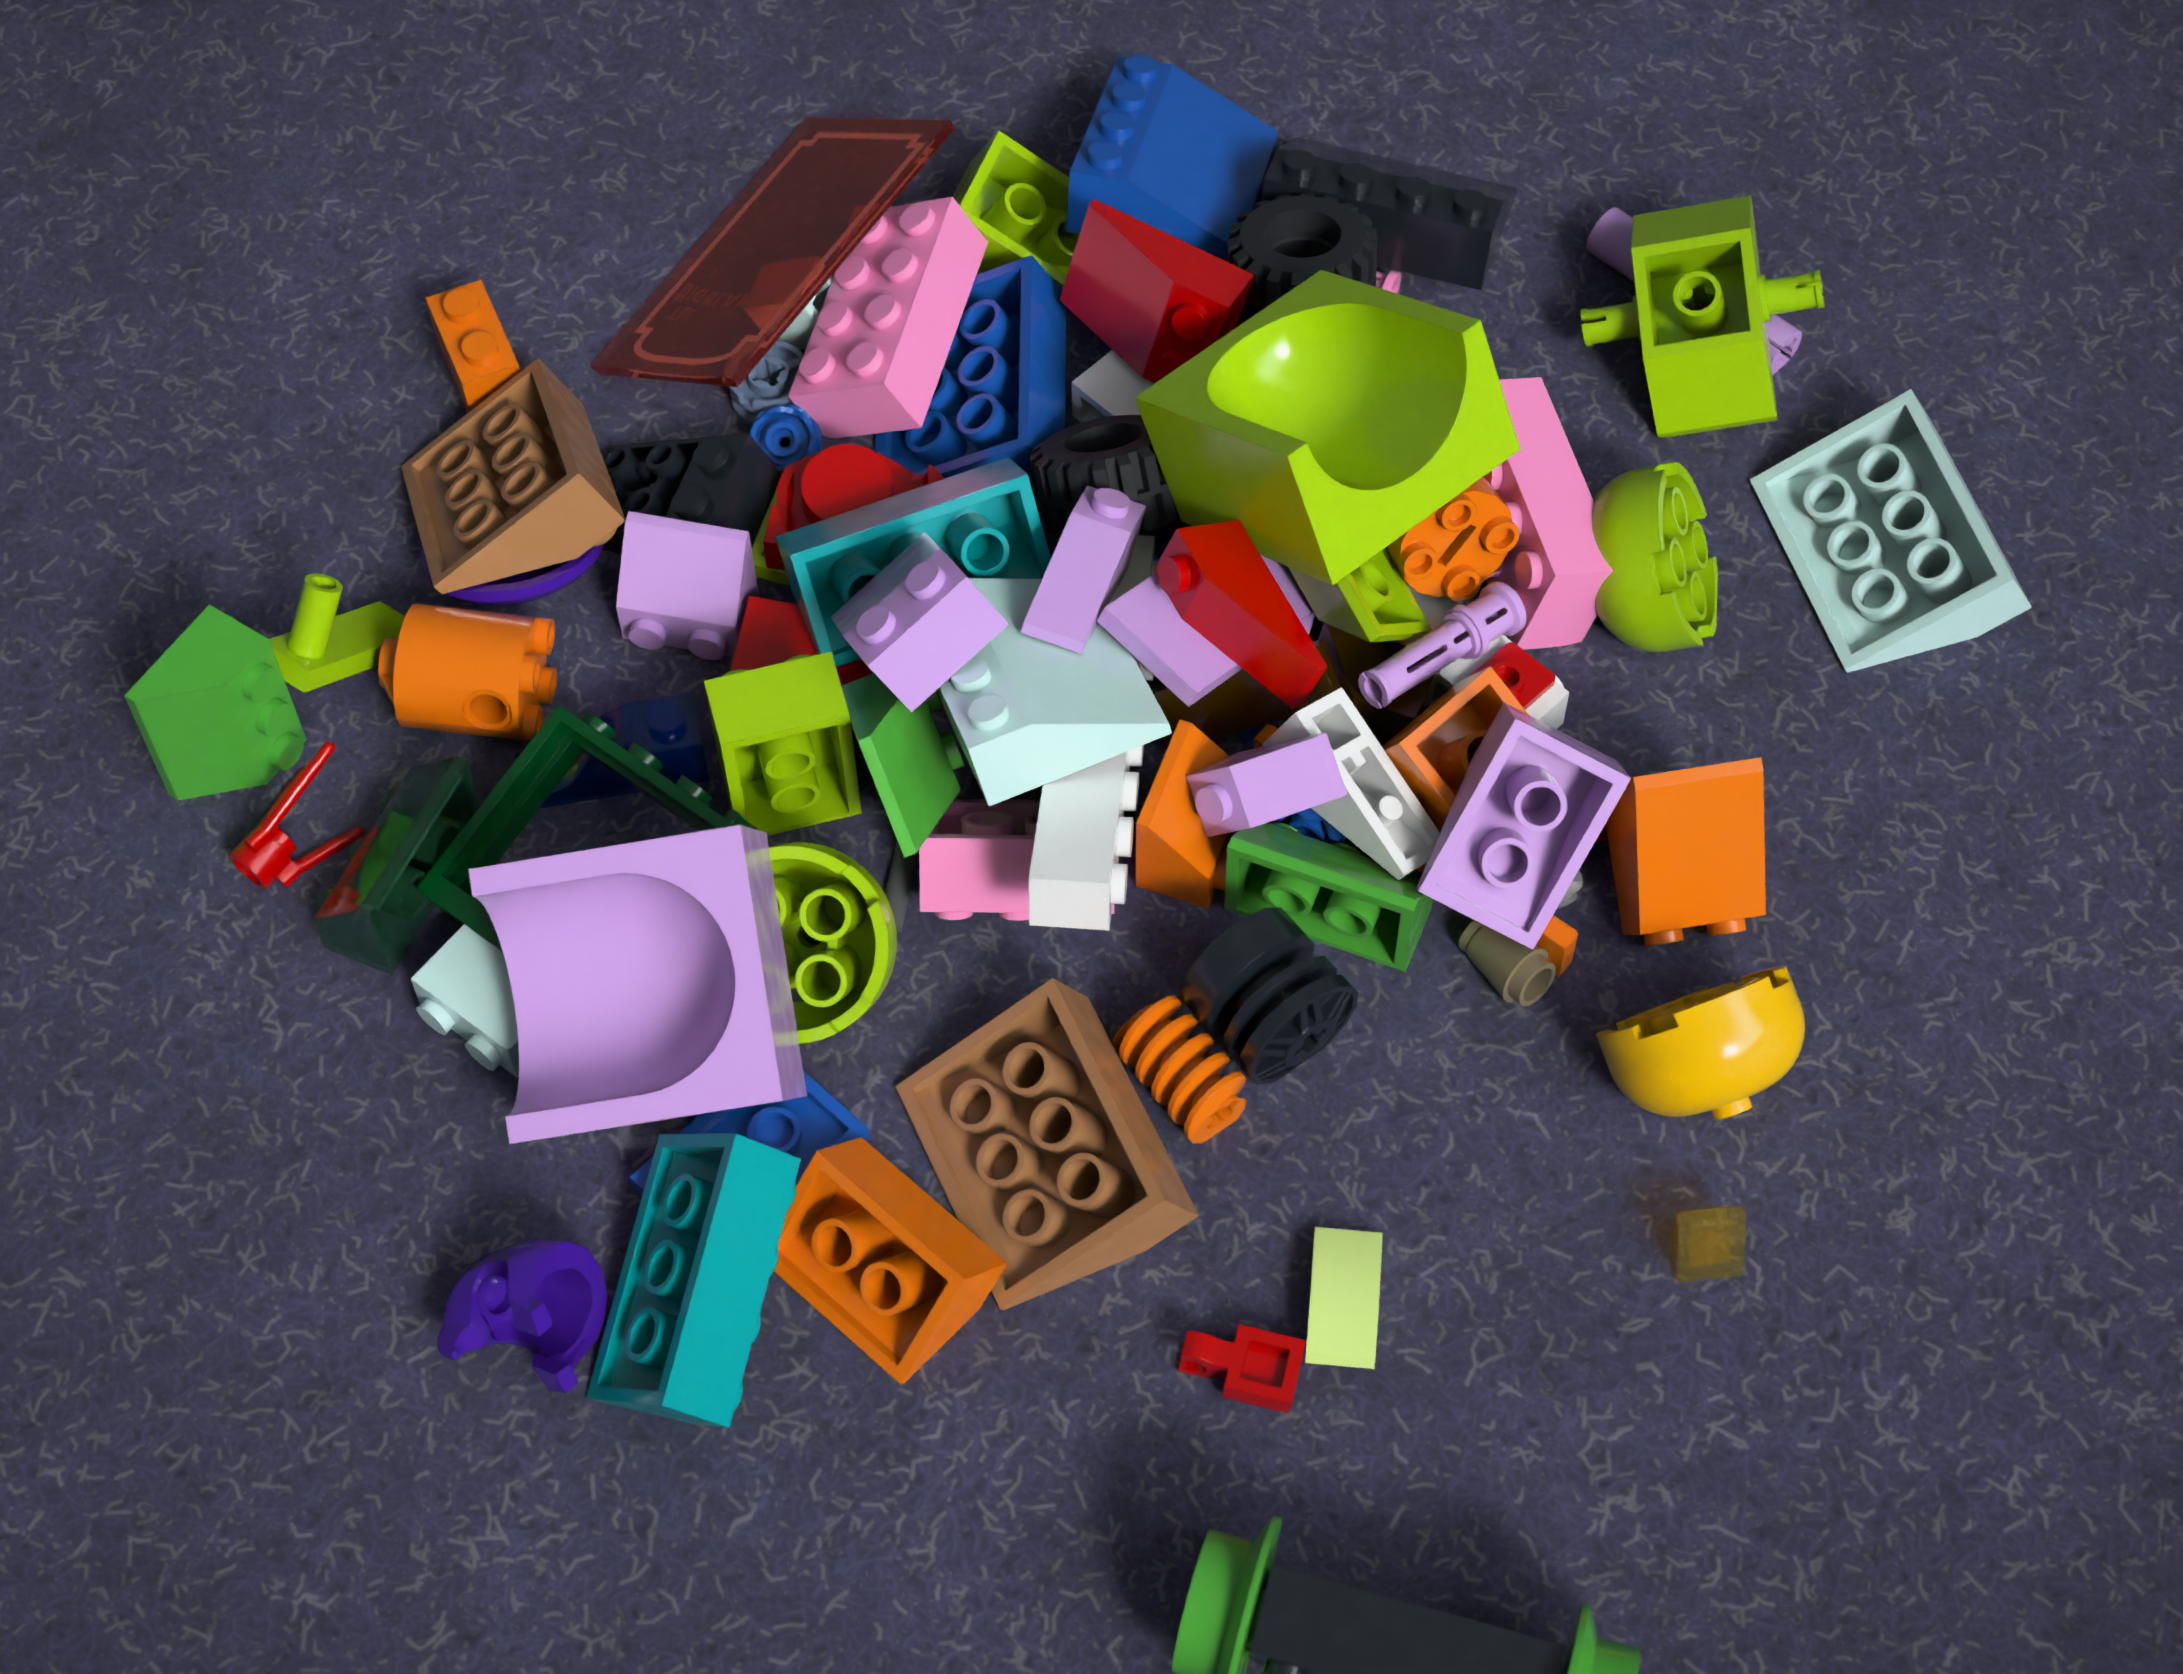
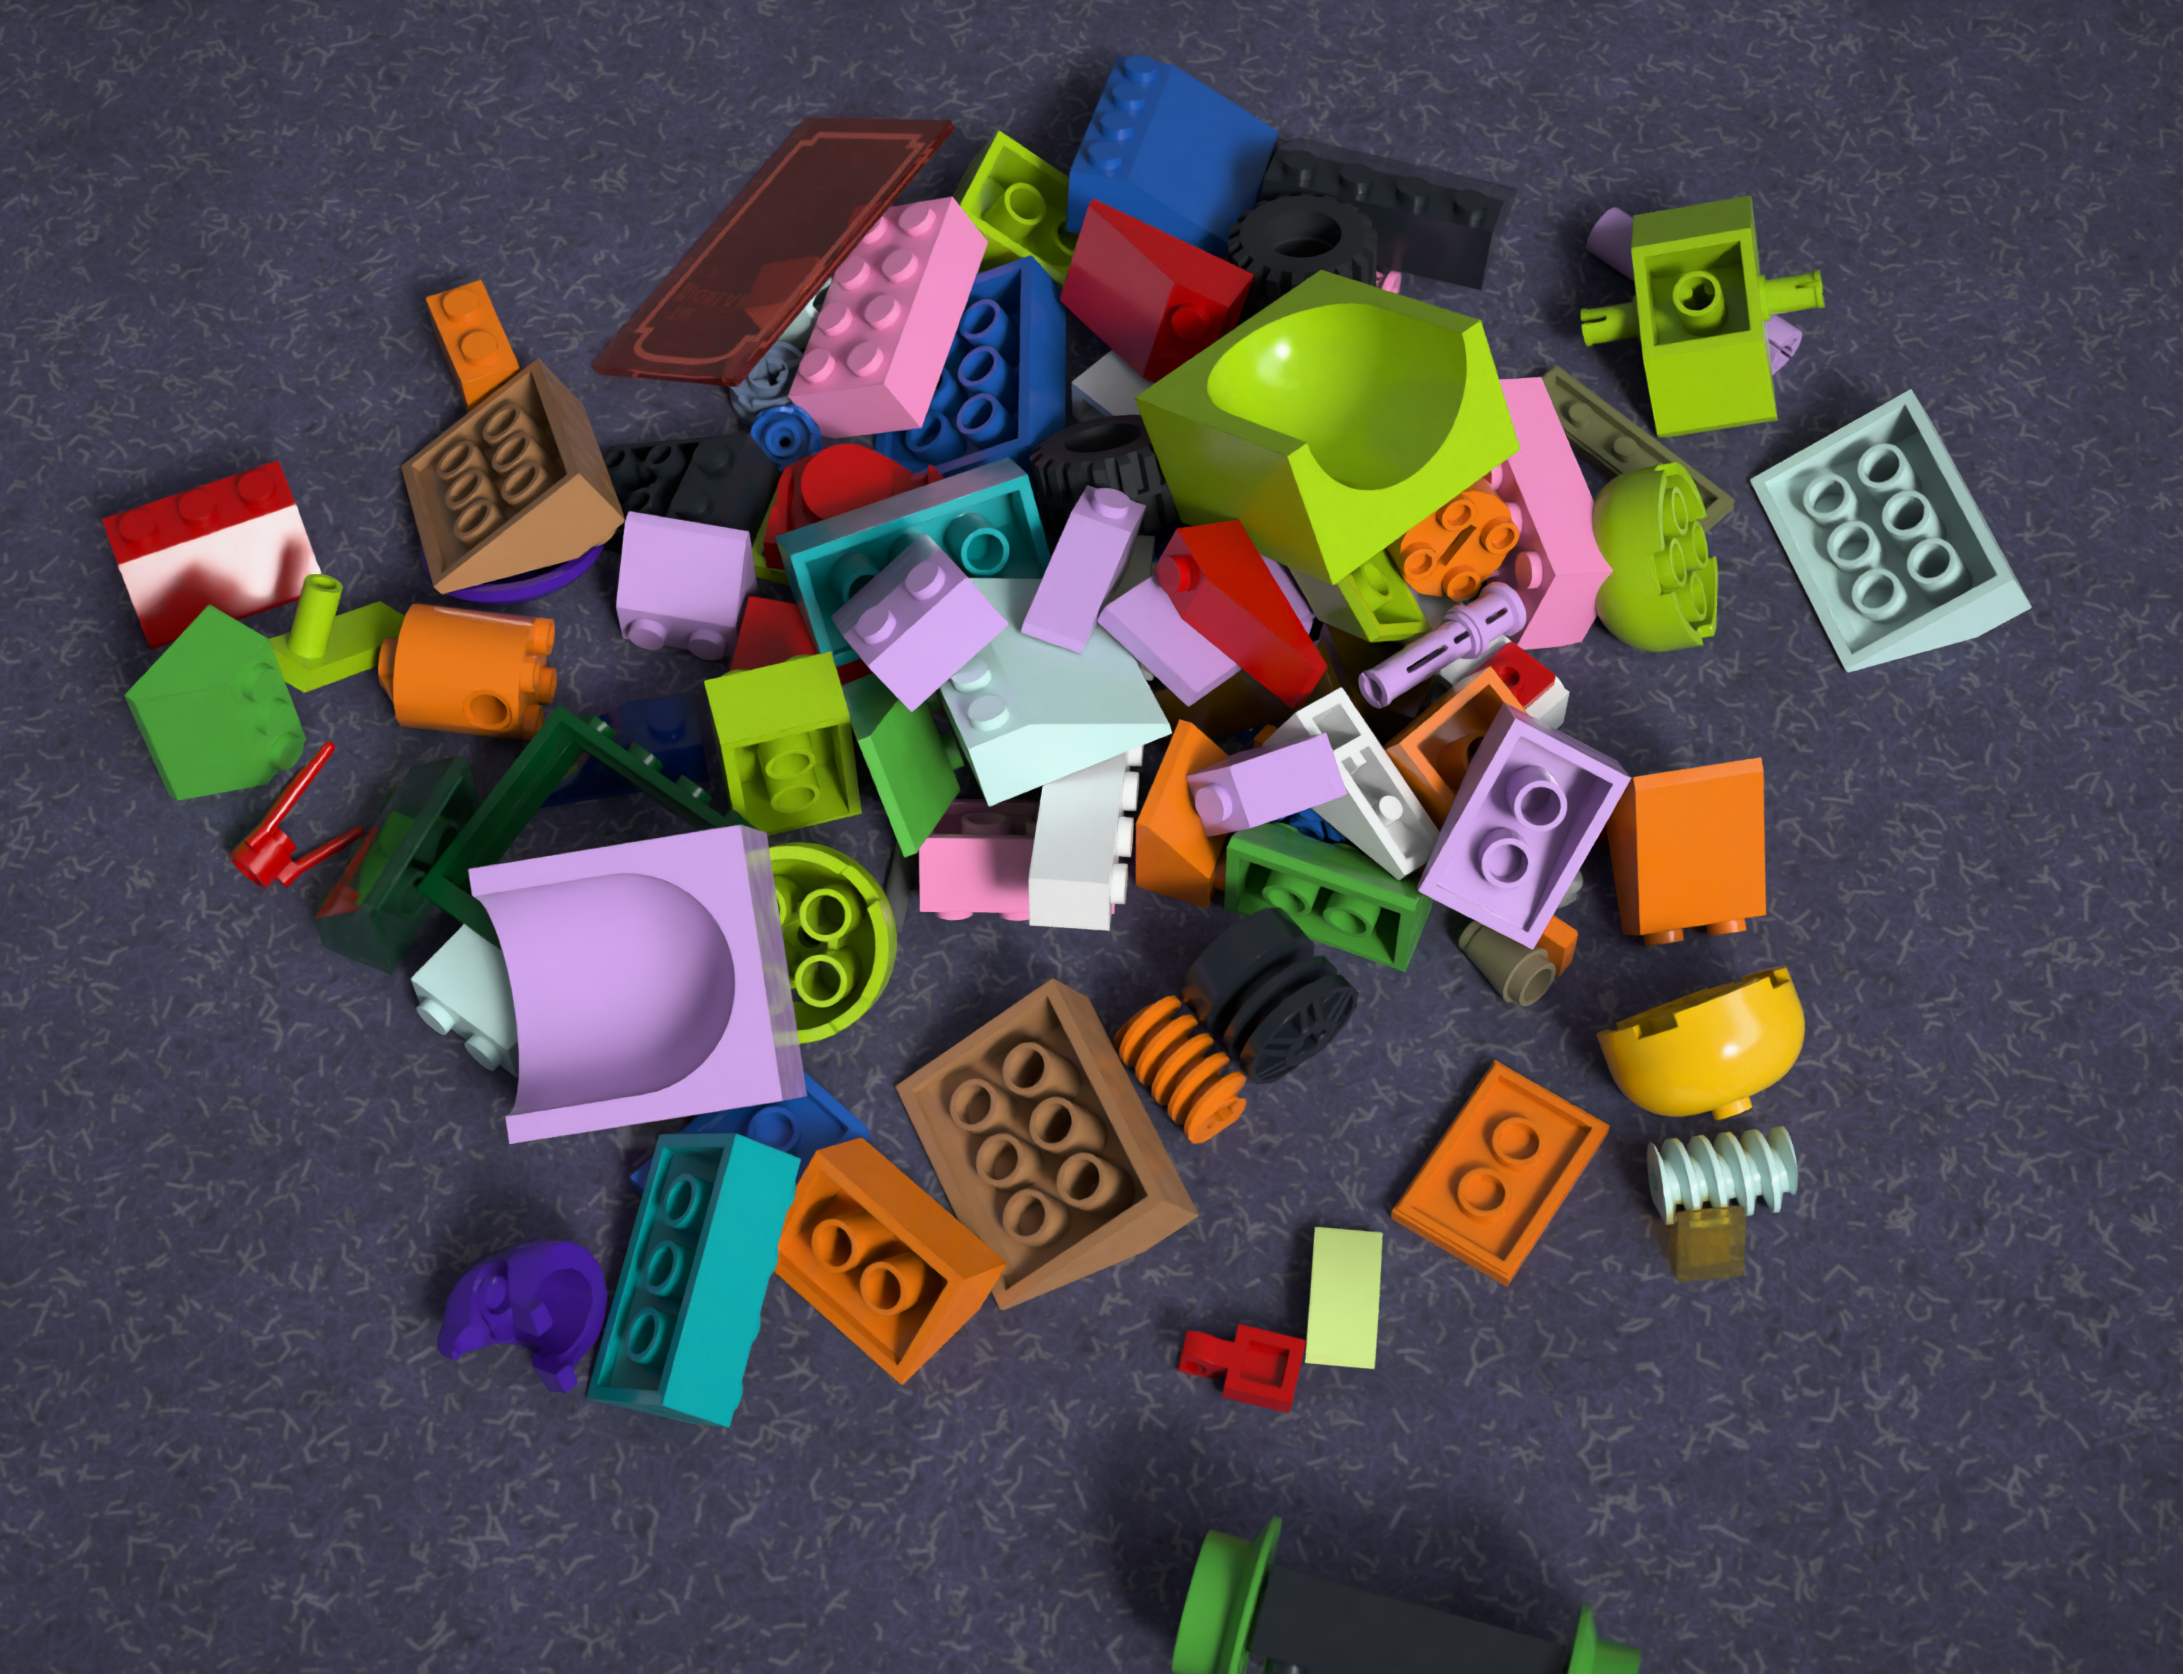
none -> red slope [102,460,321,650]
none -> orange tile [1391,1060,1610,1287]
none -> olive tile [1541,364,1735,533]
none -> light aqua piece [1647,1126,1798,1225]

